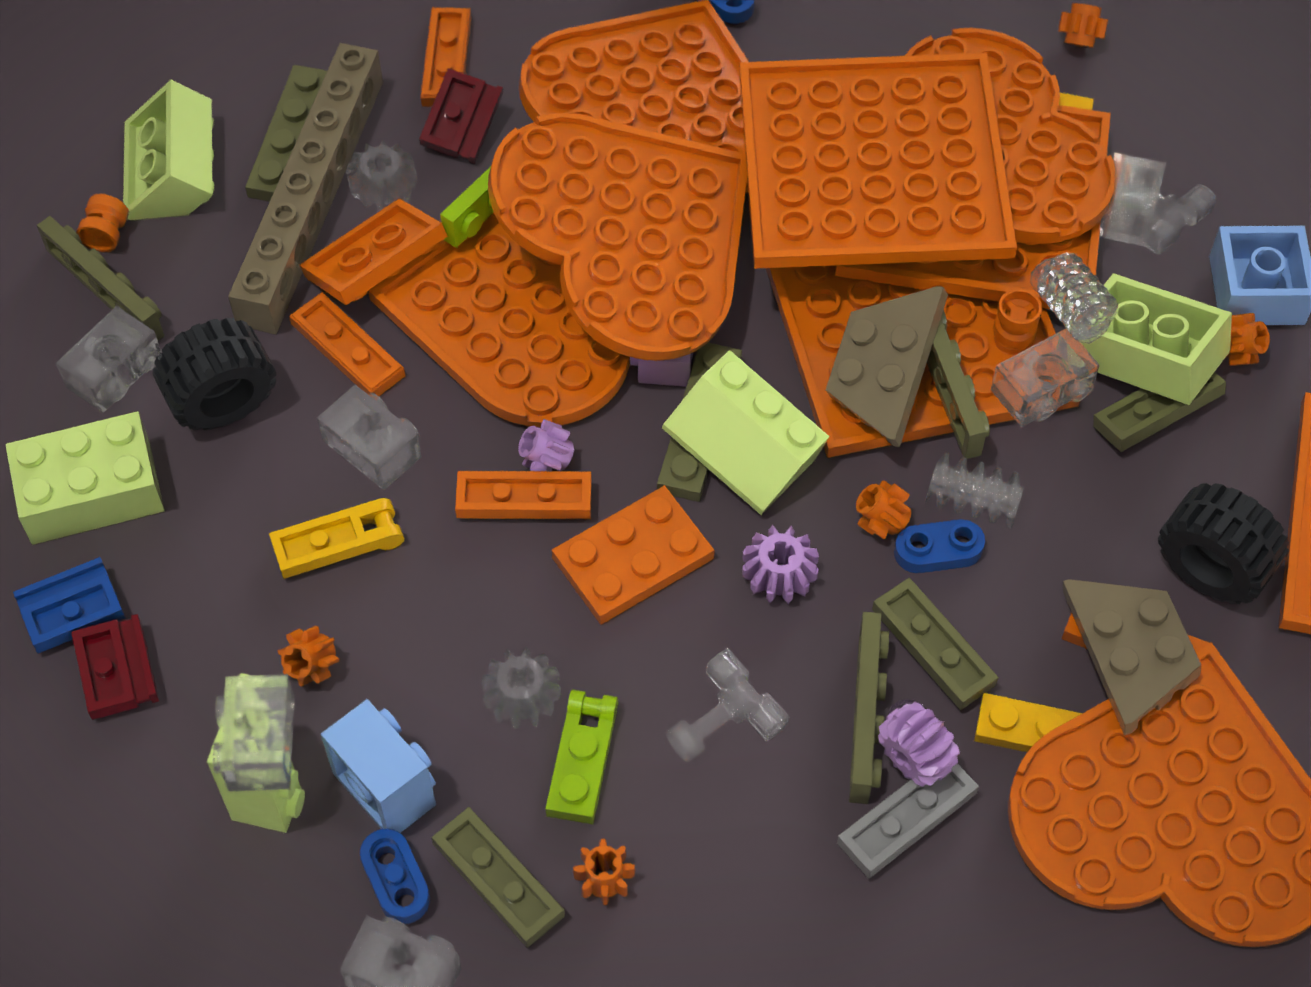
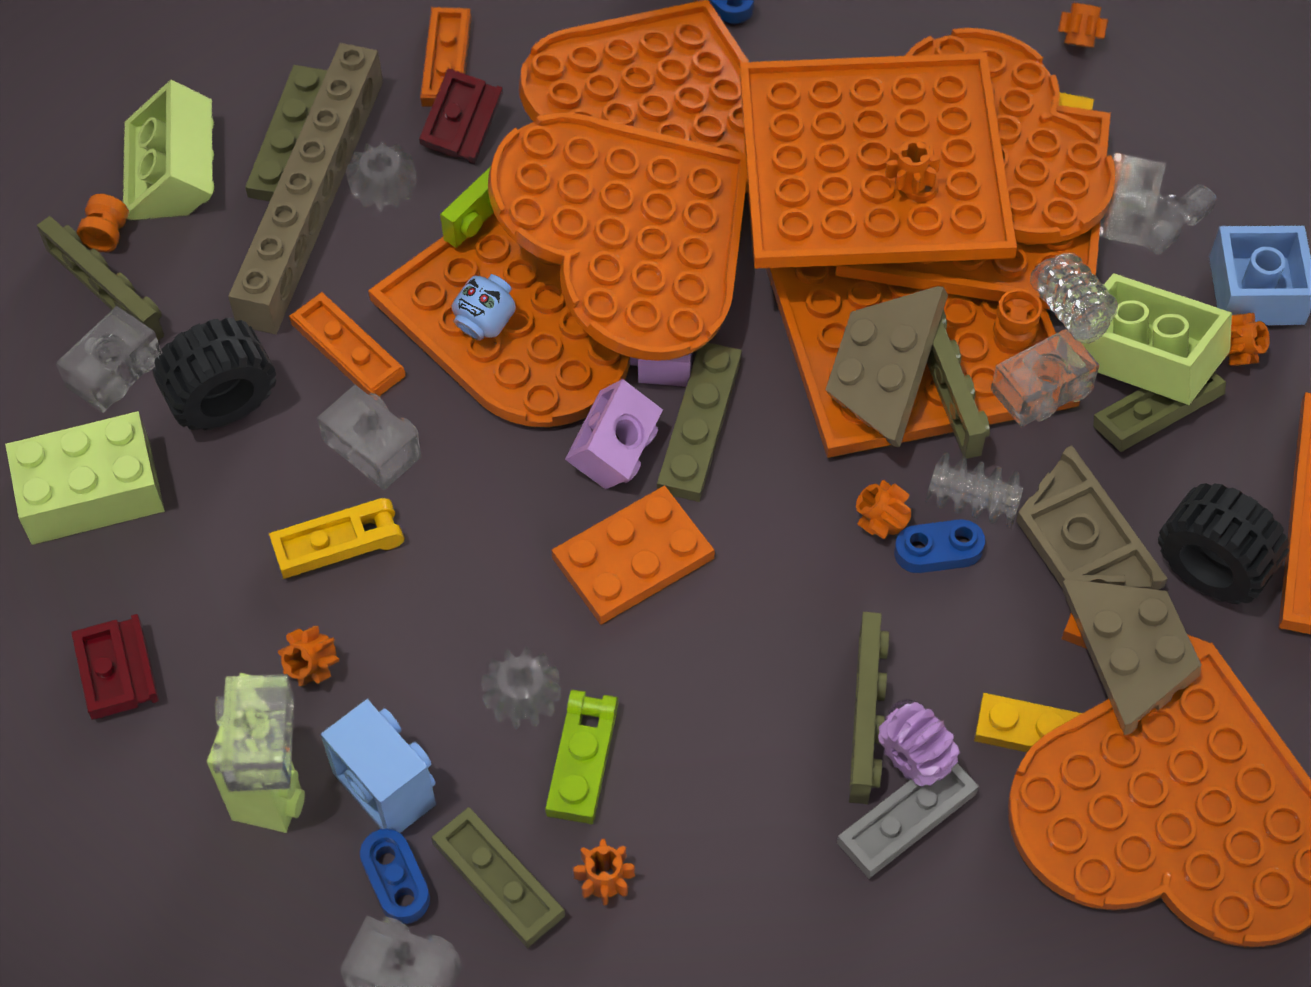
blue plate [13,557,125,654] -> none
orange plate [299,198,448,305] -> none
orange plate [455,471,592,519] -> none
lavender gear [518,419,574,471] -> none
yellowish green slope [662,350,830,515] -> none
clear bar [666,648,789,762] -> none
lavender gear [742,525,819,604] -> none
olive plate [872,577,999,711] -> none
none -> light blue head [451,274,516,341]
none -> lavender brick [565,379,663,490]
none -> orange gear [885,140,940,194]
none -> dark tan wing [1016,445,1168,590]

